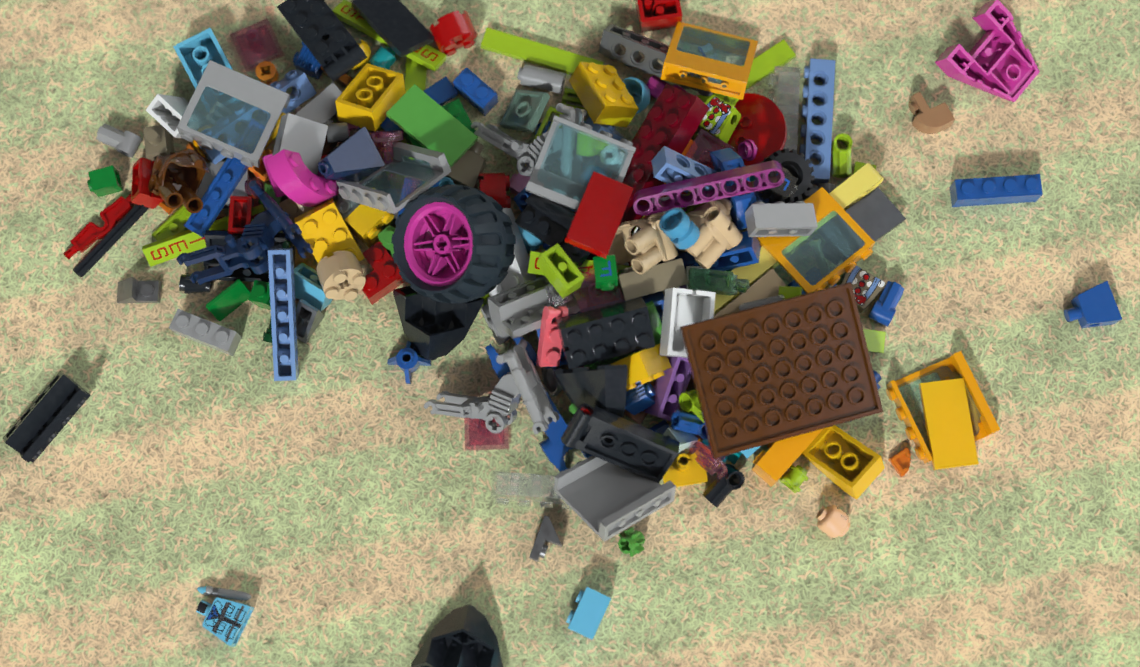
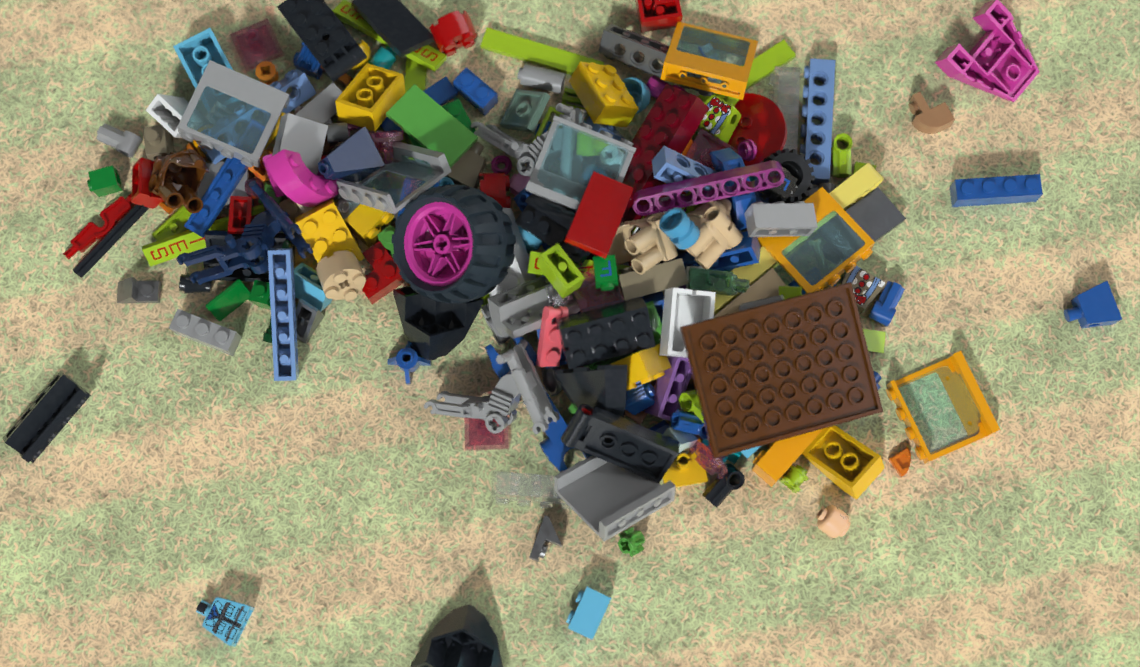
light grey piece [197,585,251,600] -> none
yellow tile [919,378,979,470] -> none
none -> dark pink plate [491,155,512,175]

